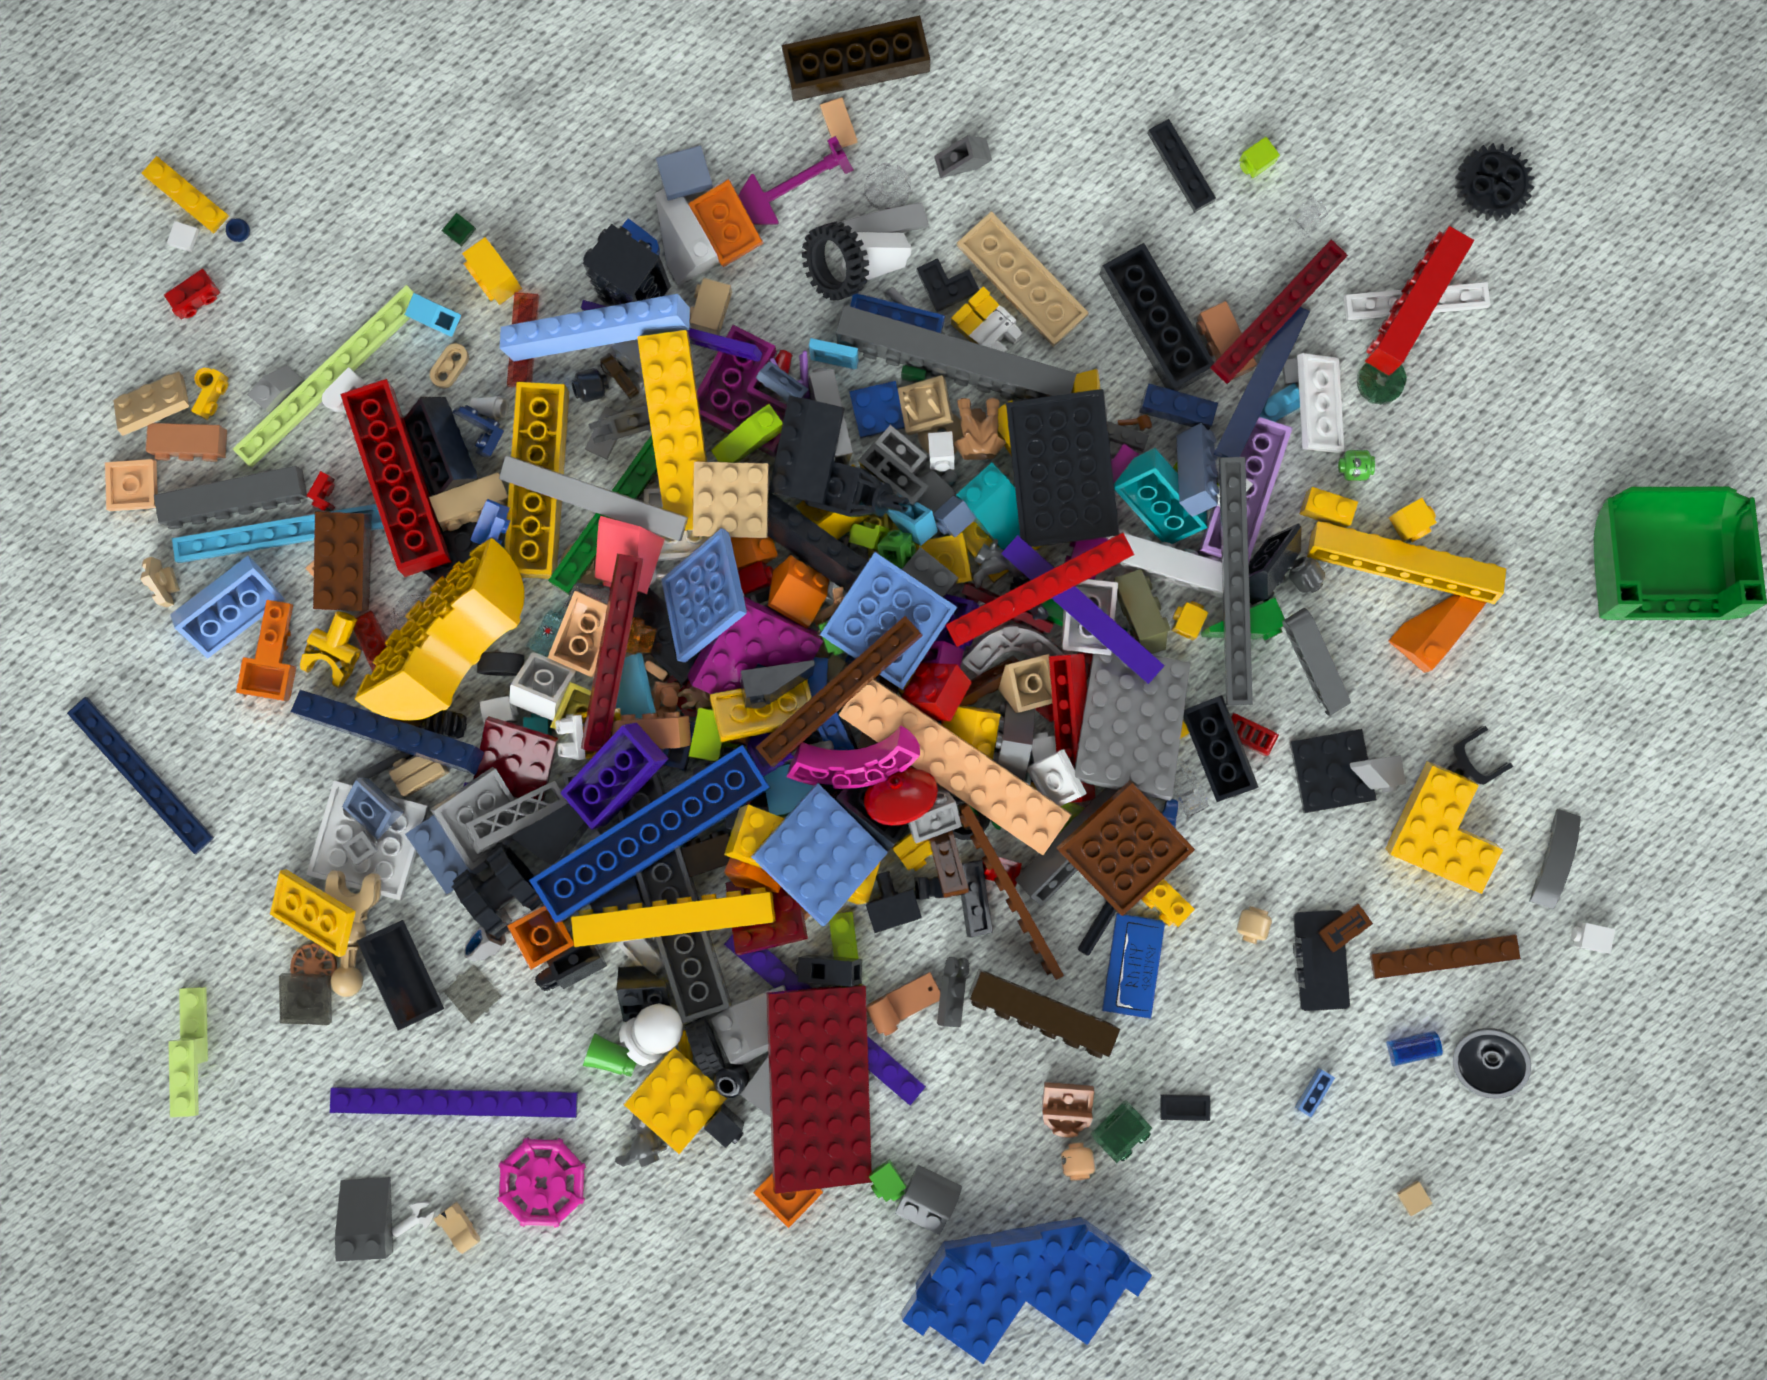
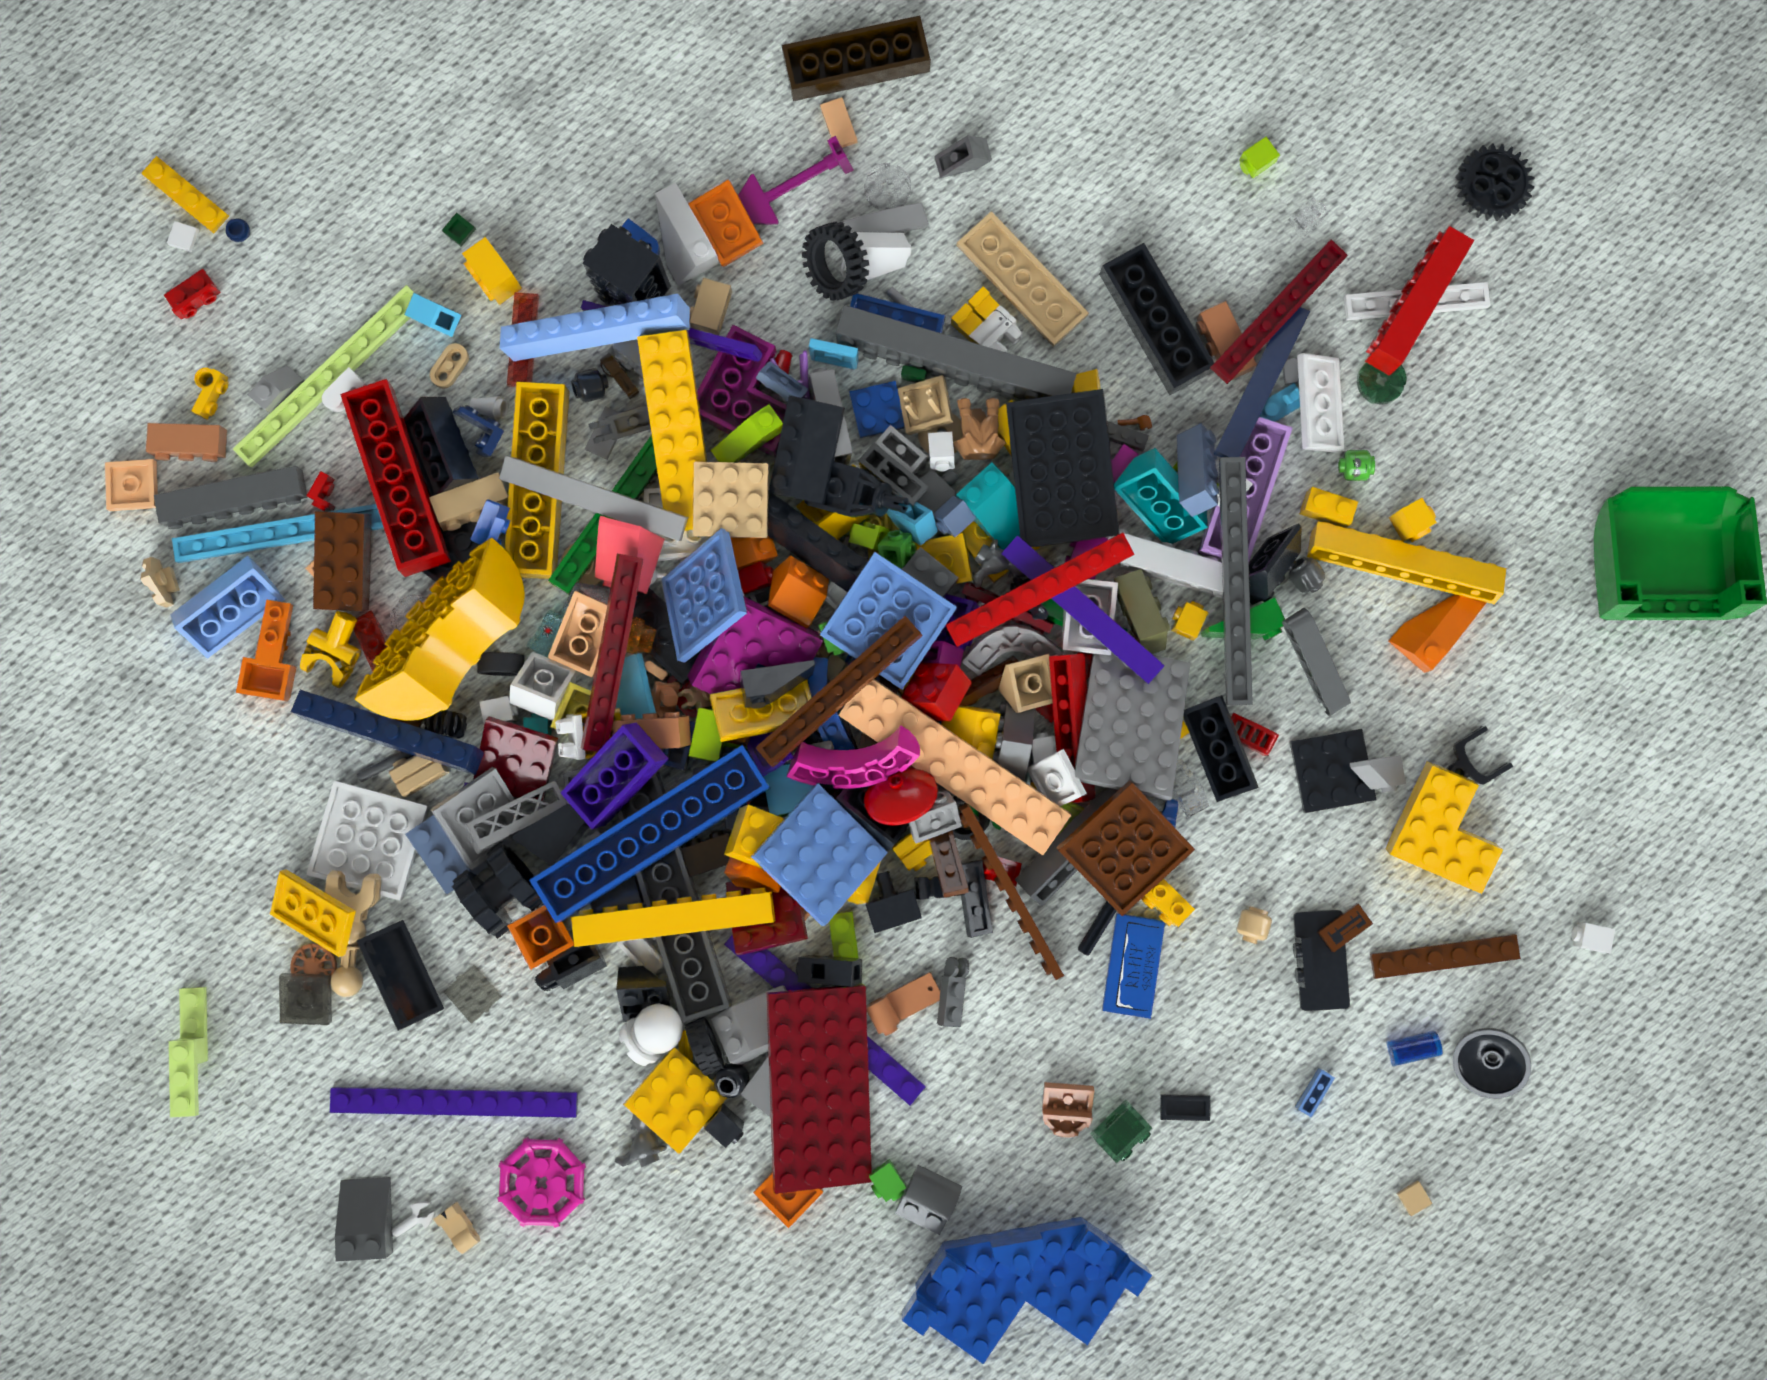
dark blue tile [67,697,214,854] -> none
tan plate [113,371,189,436] -> none
sand blue slope [342,777,404,839] -> none
light grey plate [343,831,379,865] -> none
light grey rock [464,927,506,962] -> none
bright green plant [583,1033,636,1077] -> none
sand blue tile [656,145,713,201] -> none
light nougat arm [812,587,845,627] -> none
black plate [916,258,980,312] -> none
dark brown brick [968,969,1121,1059] -> none
light nougat head [1061,1143,1095,1181] -> none
dark blue brick [1139,384,1218,430] -> none
black plate [1147,119,1216,213] -> none
dark grey slope [1529,809,1581,909] -> none

